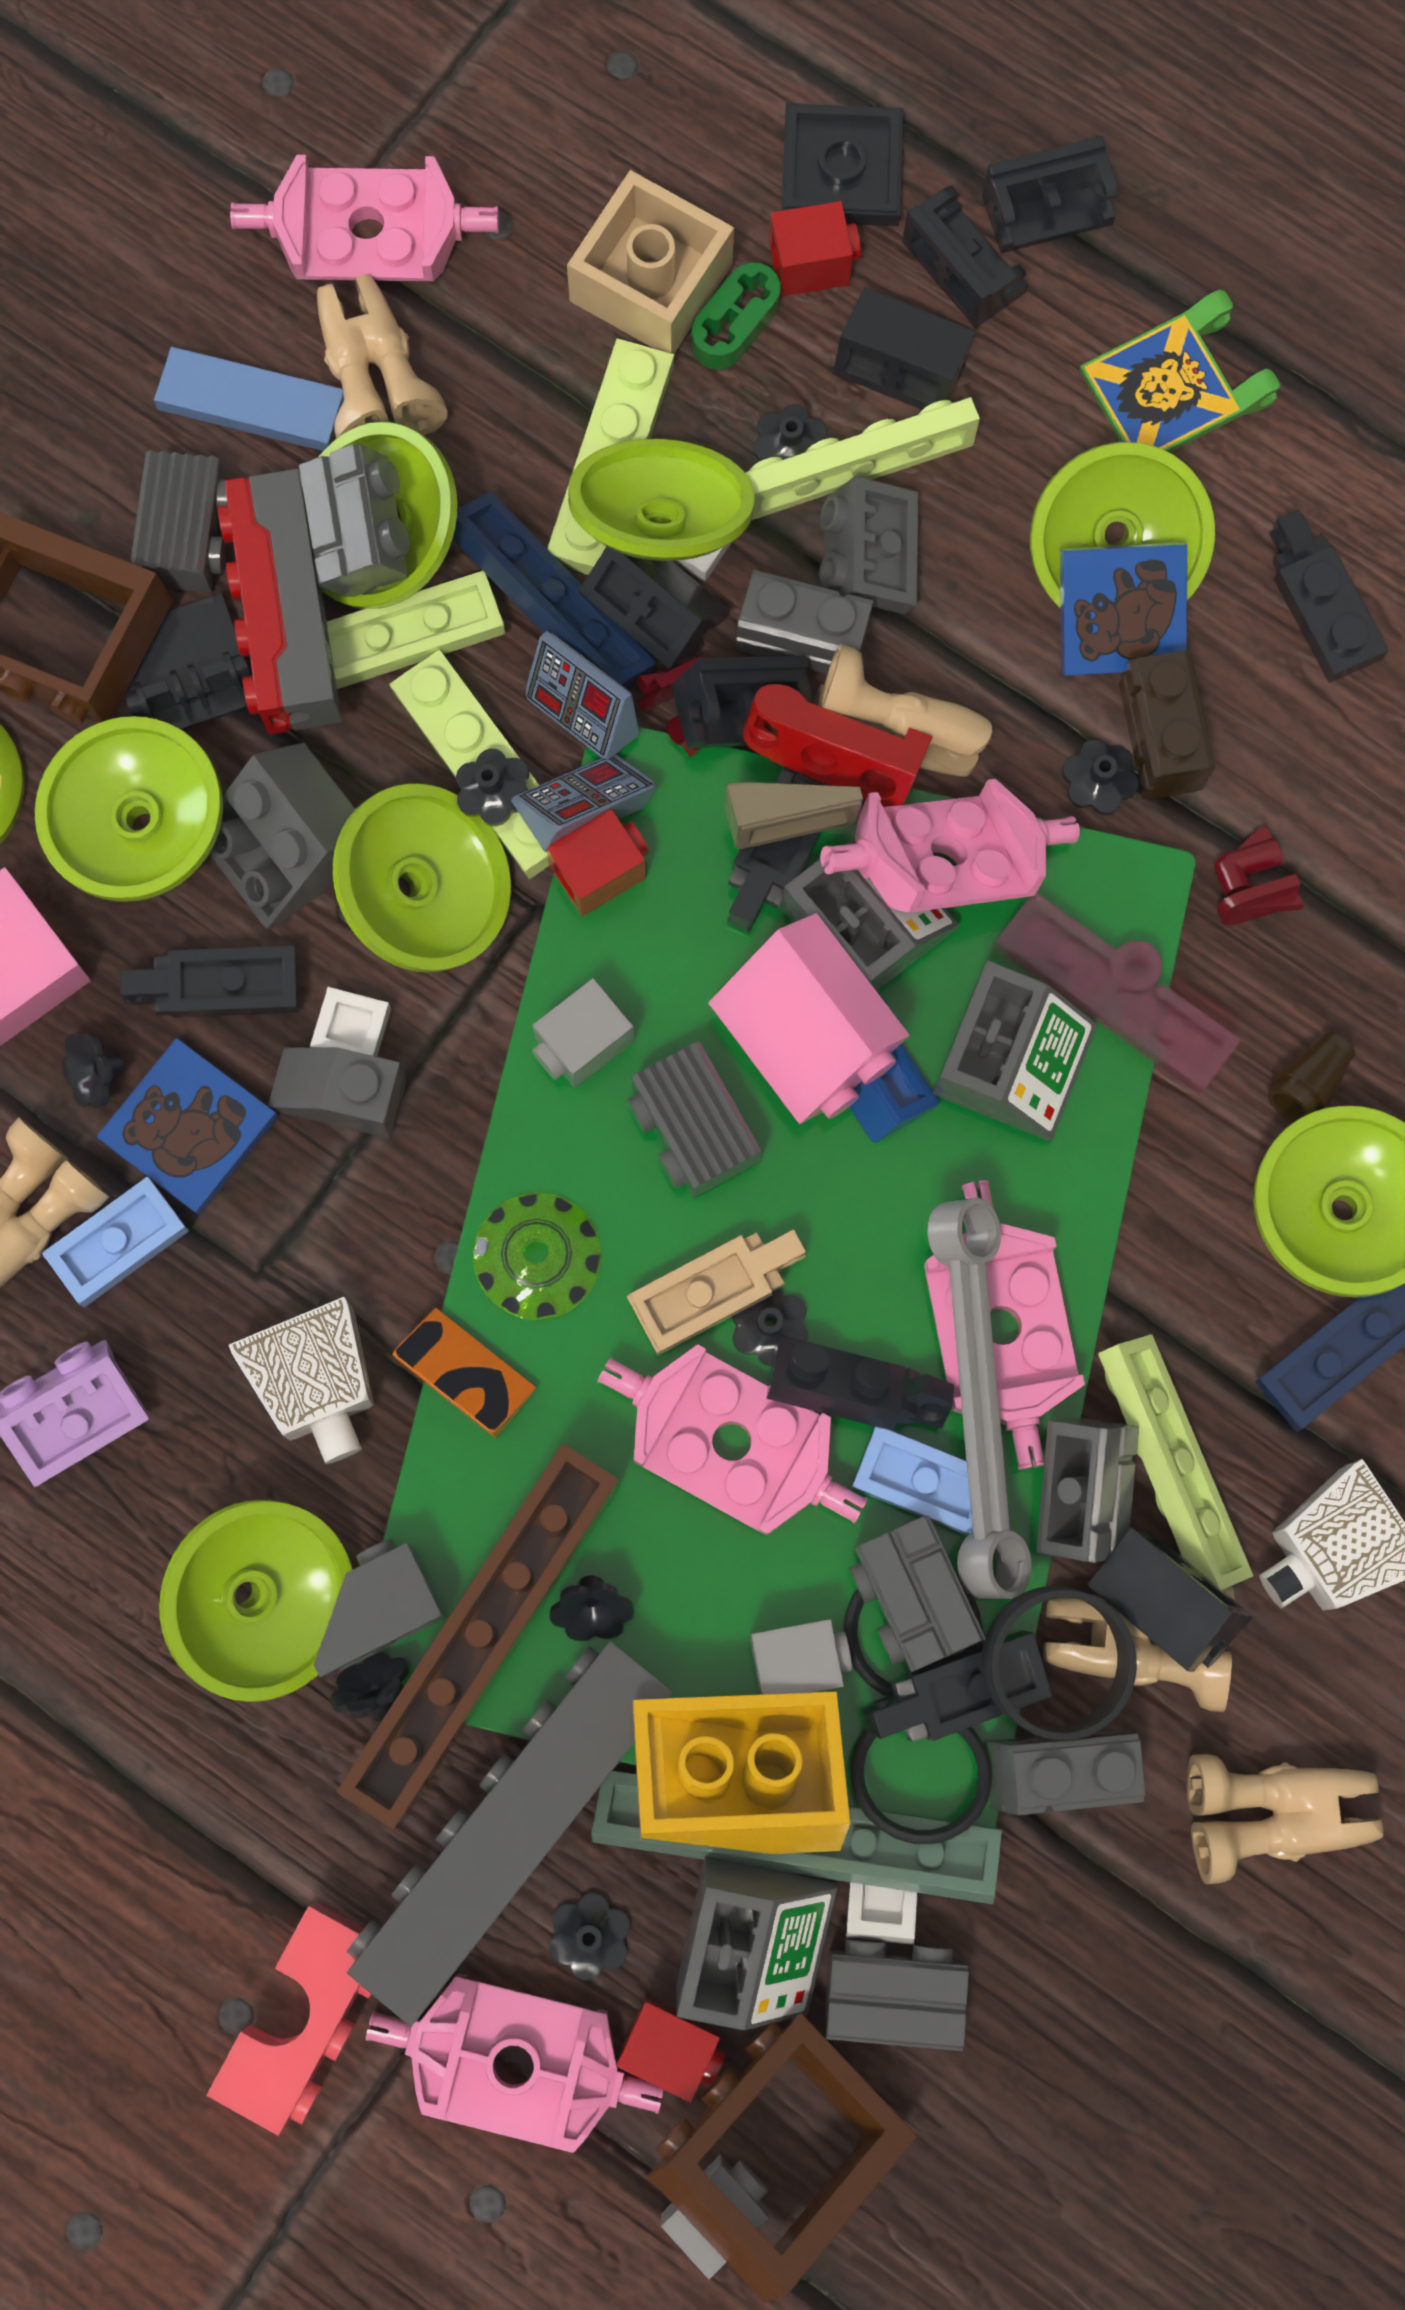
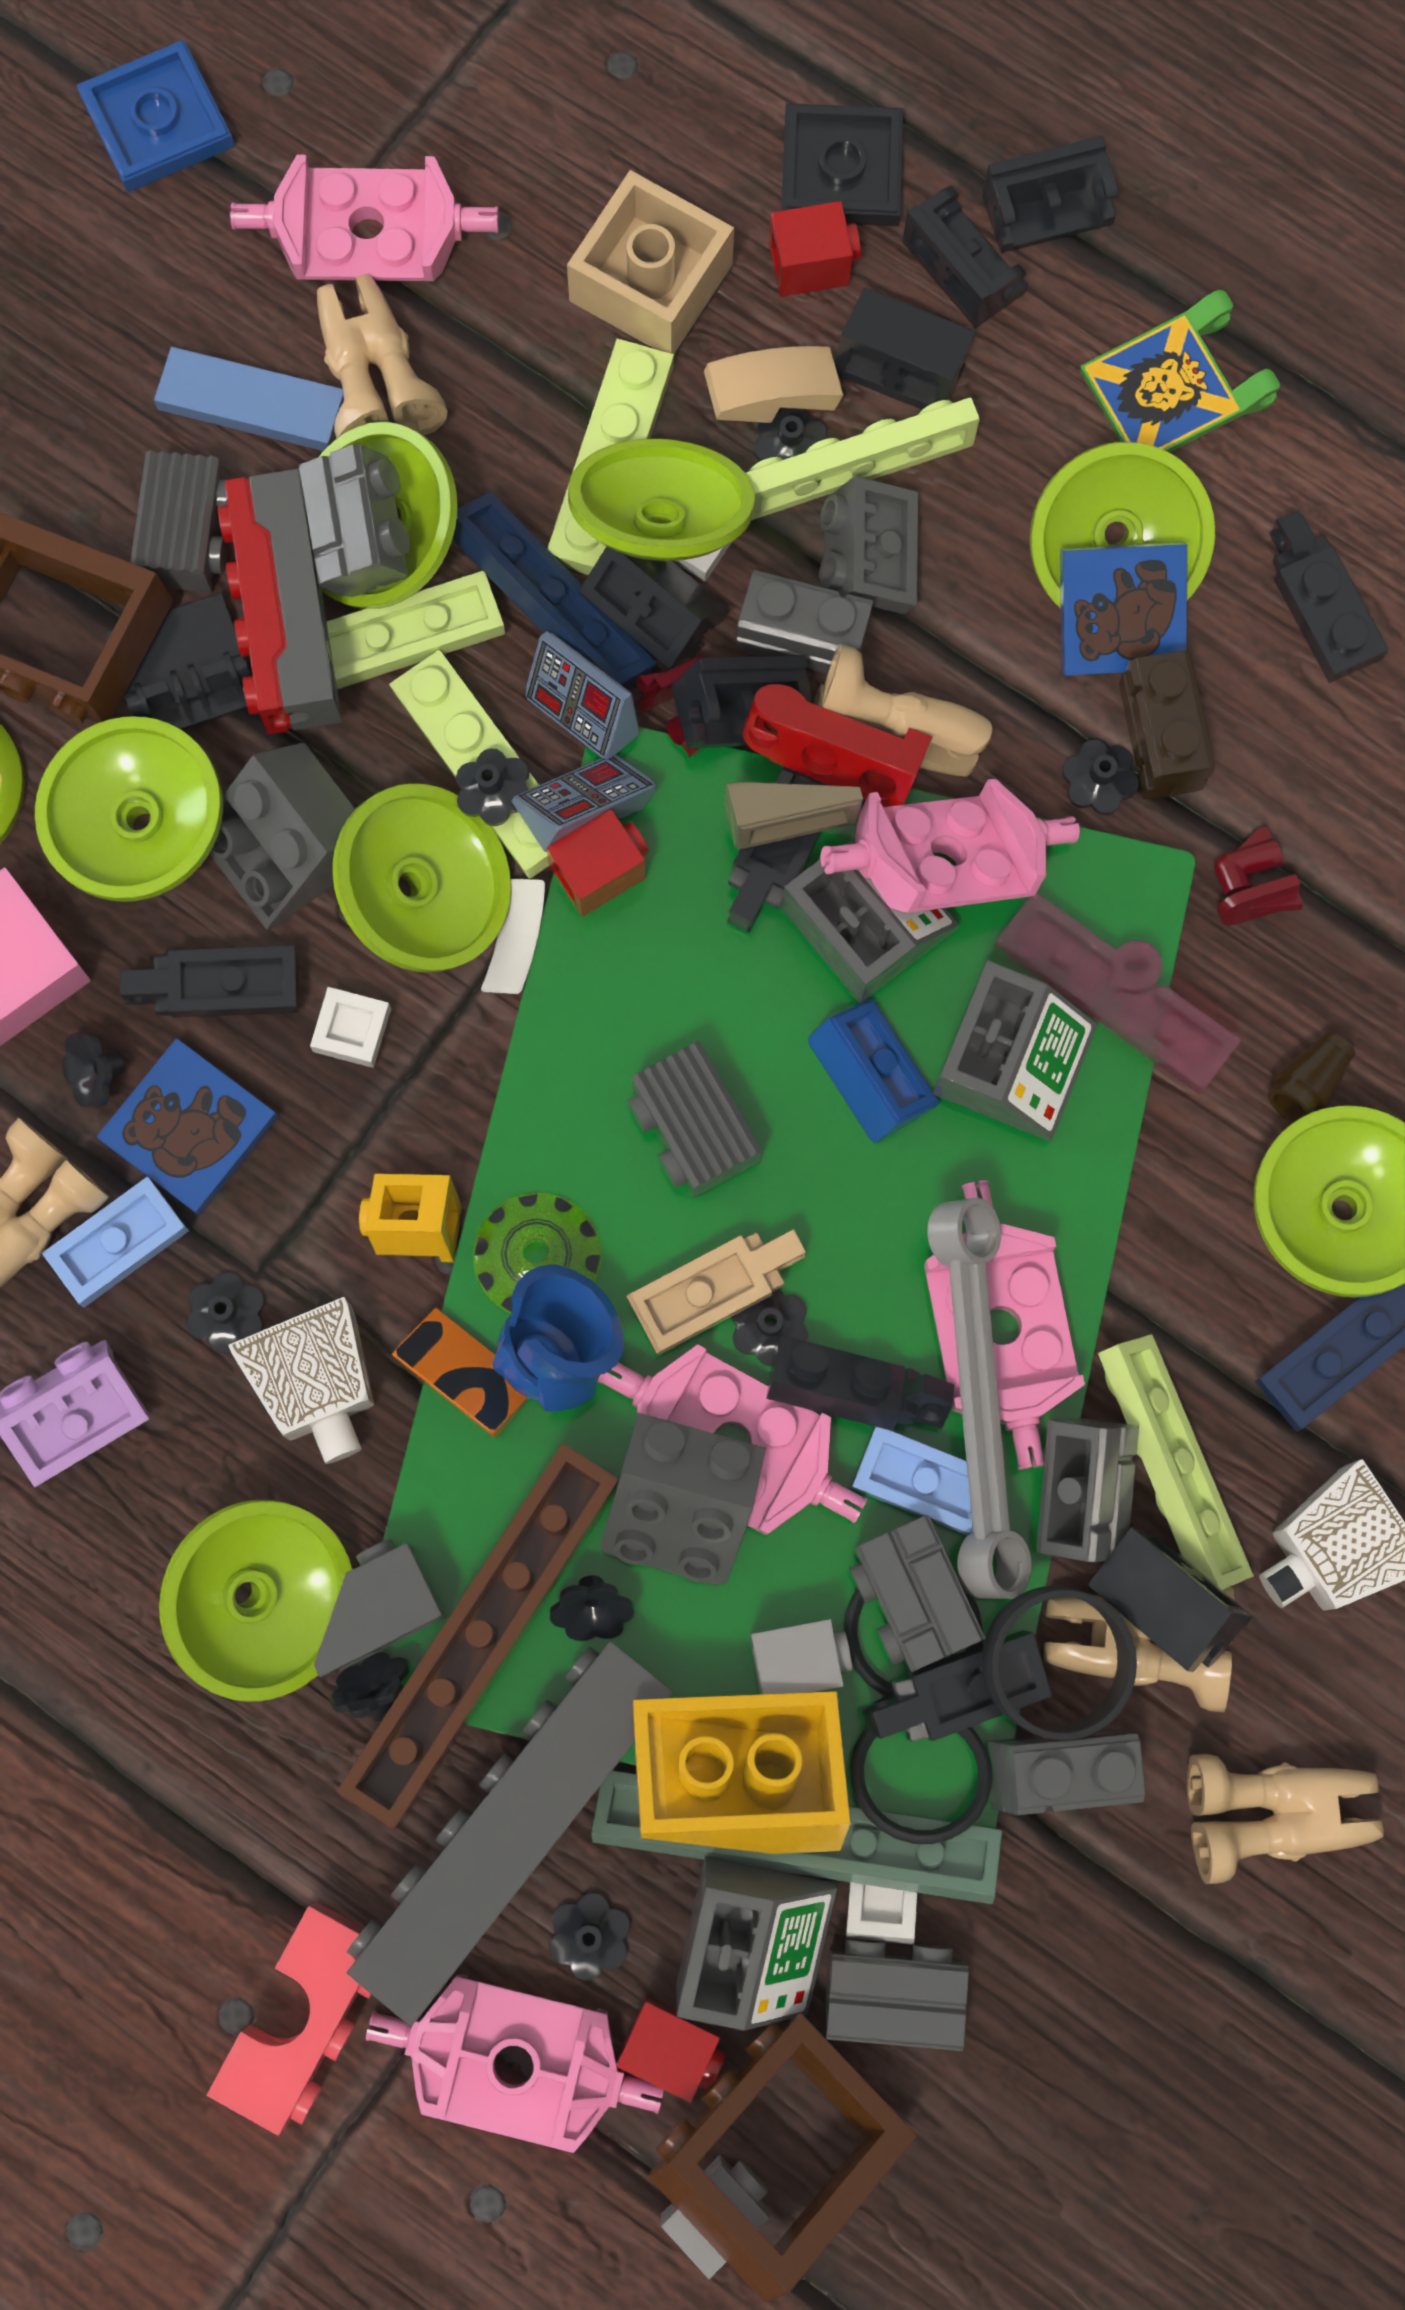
dark grey slope [268,1047,407,1139] -> none
light grey brick [532,978,634,1088] -> none
green beam [691,262,781,370] -> none
bright pink brick [709,913,910,1124] -> none
none -> blue tile [76,39,235,193]
none -> black plant [187,1272,265,1354]
none -> yellow brick [359,1174,462,1263]
none -> white sticker [481,879,545,994]
none -> blue helmet [493,1264,624,1411]
none -> dark grey bracket [600,1412,766,1585]
none -> tan slope [704,346,843,423]

